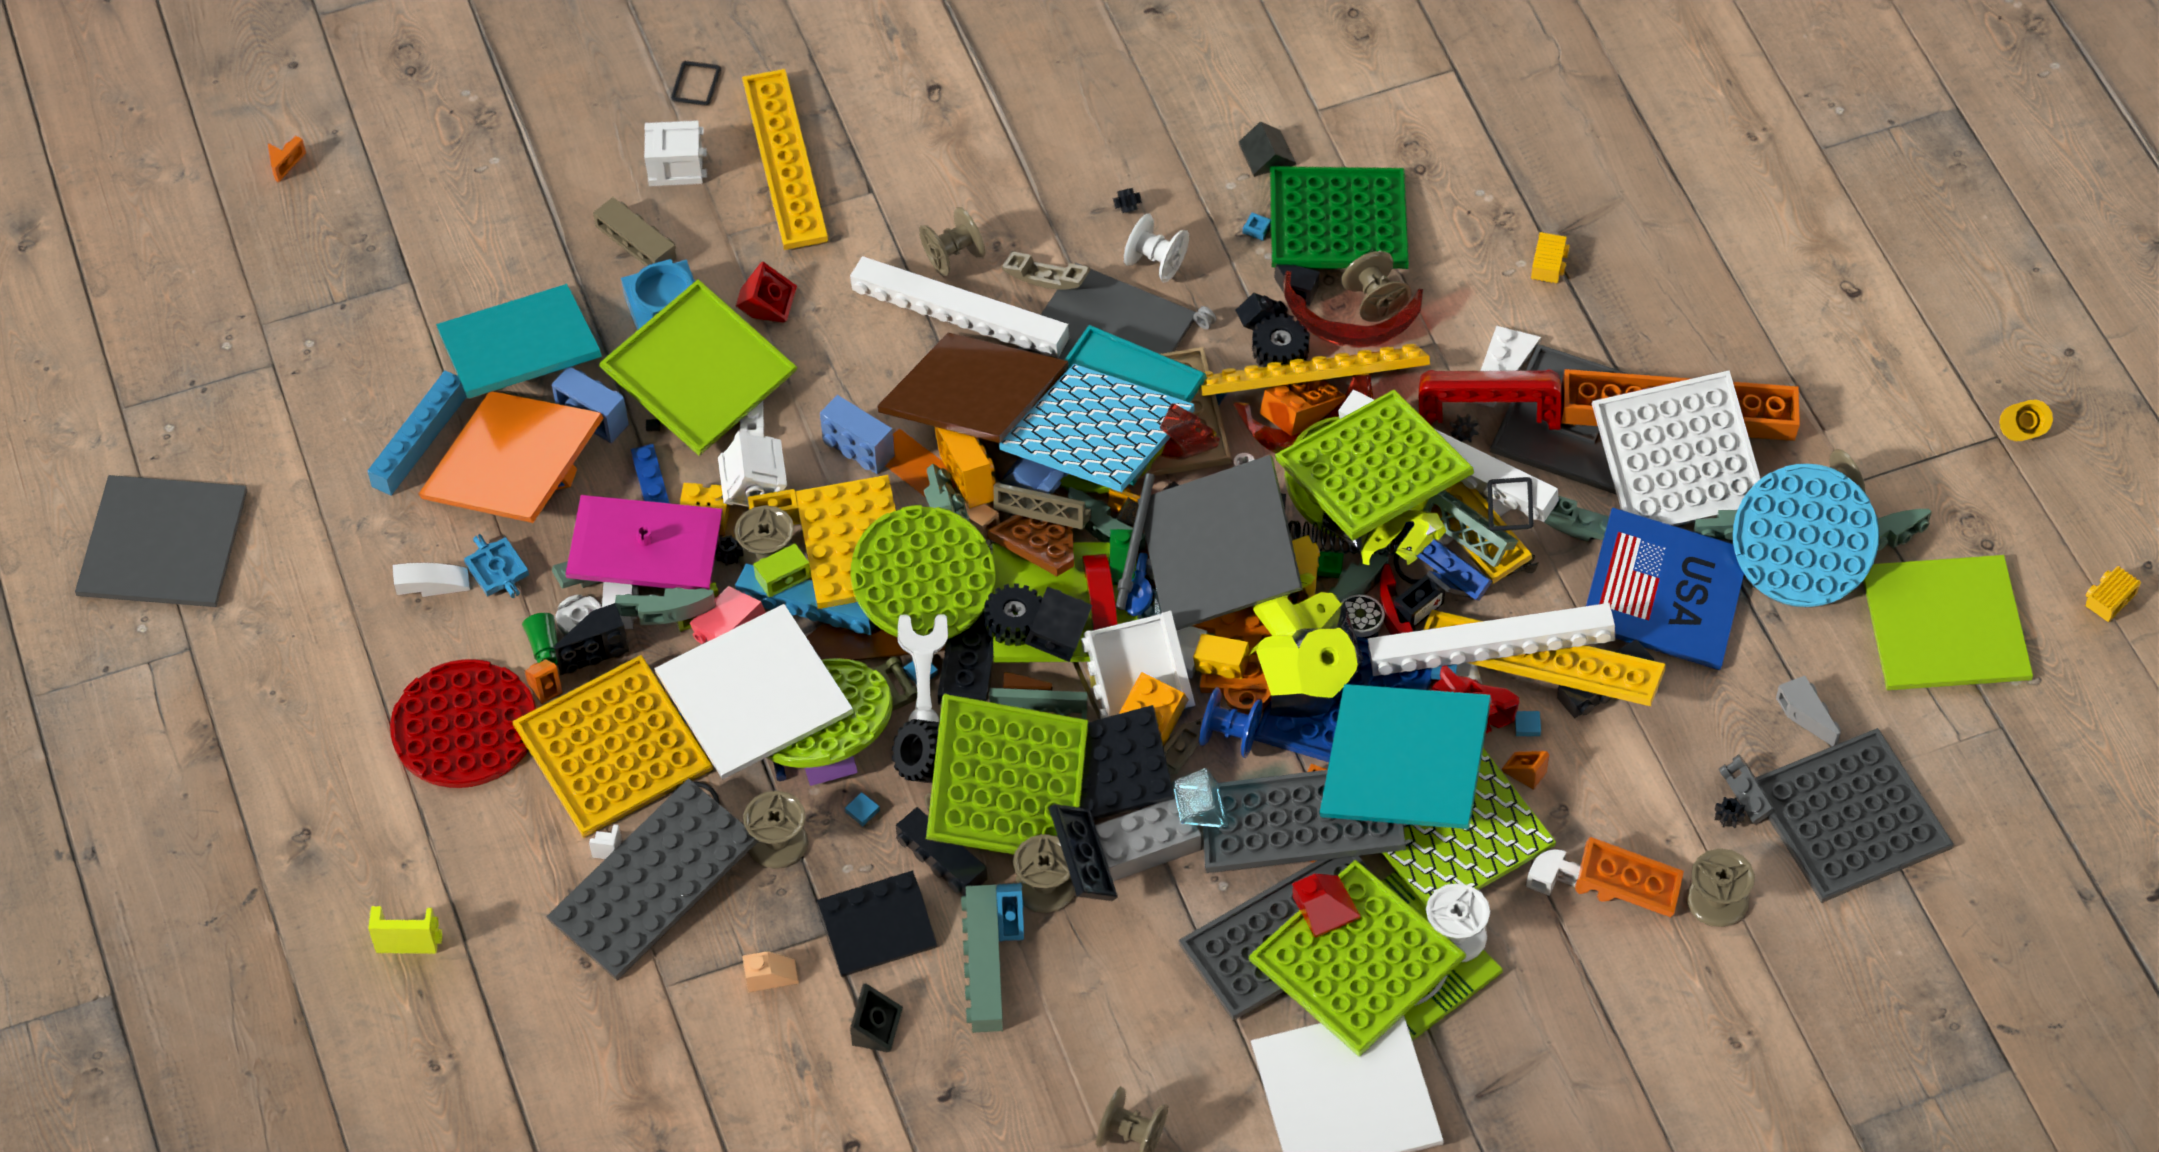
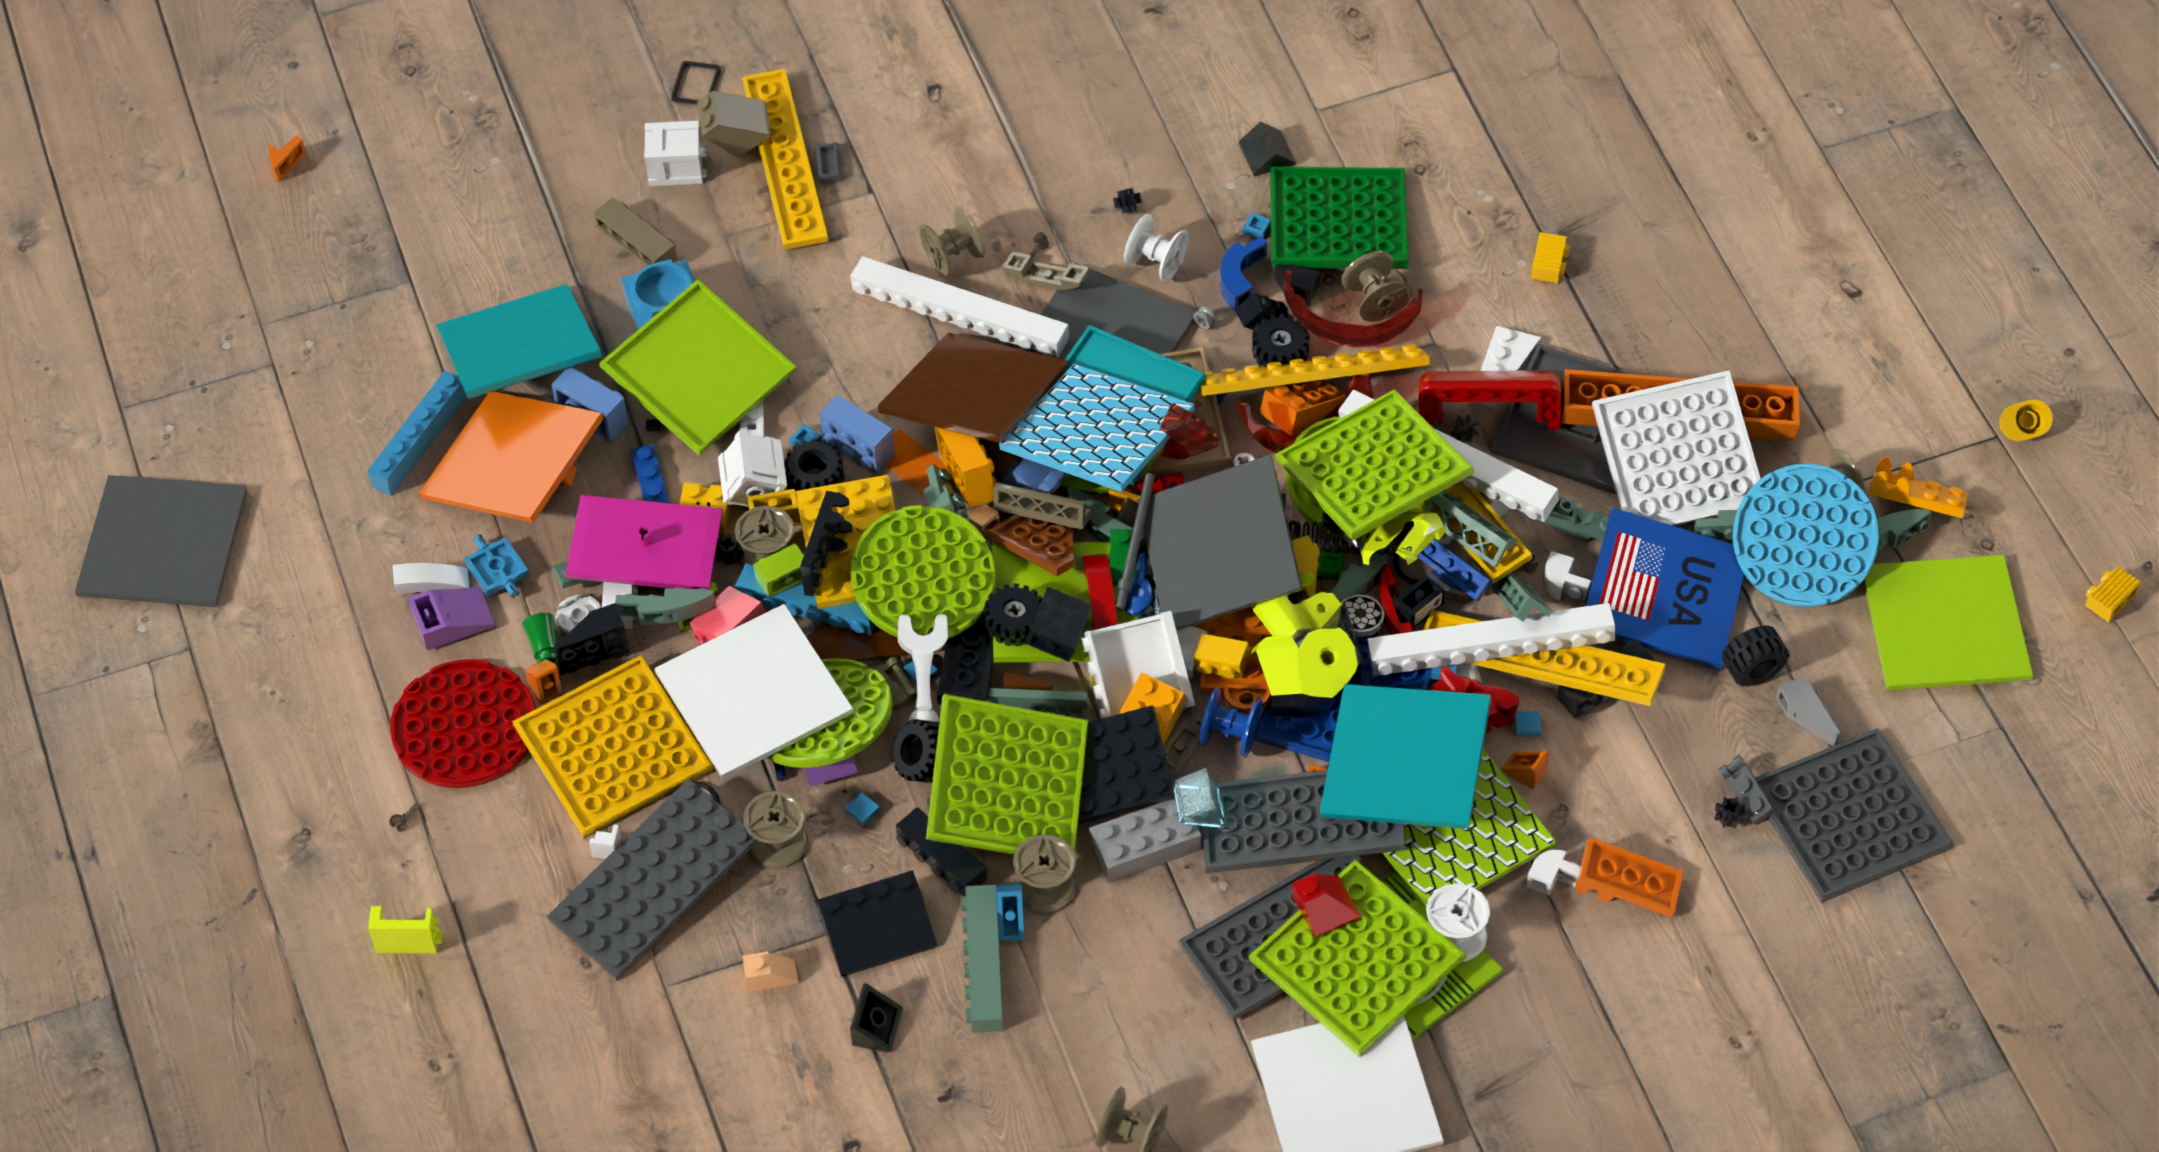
red slope [736,261,797,323] -> none
black tile [1049,804,1118,901] -> none
black piece [1487,477,1534,531] -> none
dark tan piece [1686,848,1755,927] -> none
none -> clear smoke hand [389,803,419,832]
none -> medium lavender slope [408,588,495,650]
none -> dark tan slope [697,91,771,158]
none -> black tyre [784,439,844,491]
none -> dark azure tile [789,424,822,446]
none -> black hinge [800,491,853,597]
none -> dark grey tile [815,143,841,184]
none -> clear smoke hand [1028,232,1049,258]
none -> red axle [1136,472,1184,495]
none -> blue arch [1220,236,1267,311]
none -> sand green fence [1492,573,1553,622]
none -> white brick [1544,551,1591,601]
none -> black tyre [1721,625,1790,687]
none -> light orange hinge [1869,456,1969,518]

